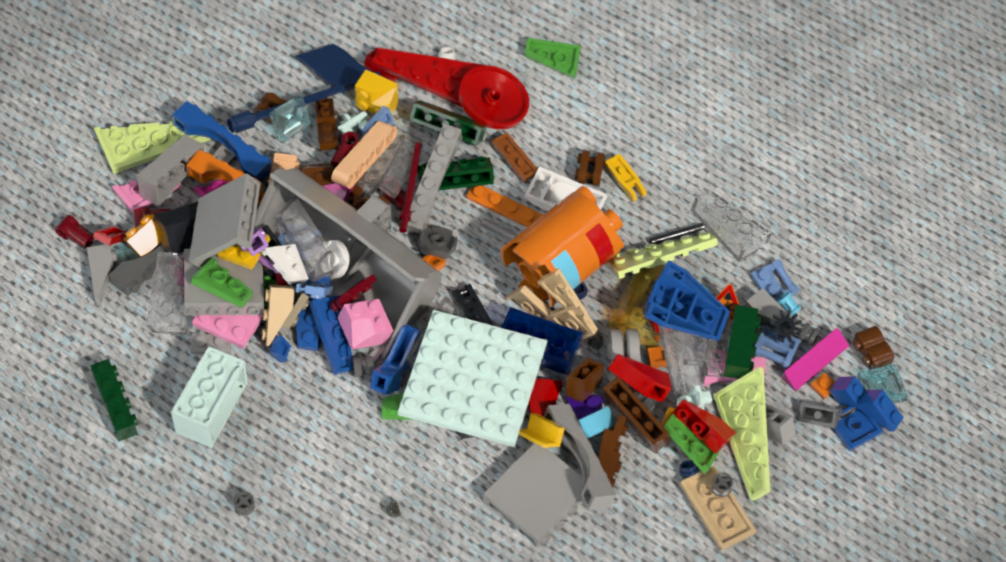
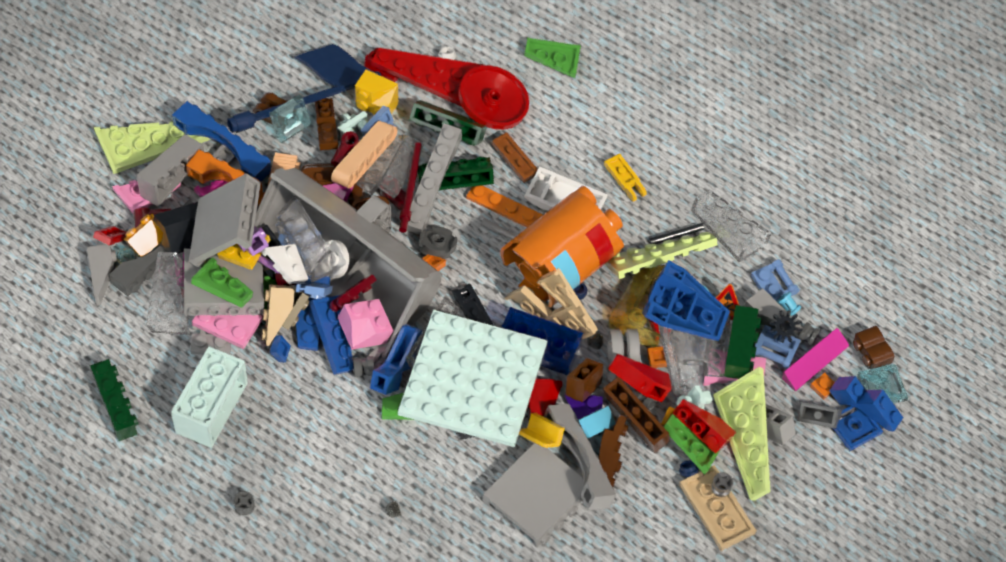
dark red piece [54,215,95,249] -> none
reddish brown brick [575,150,605,186] -> none

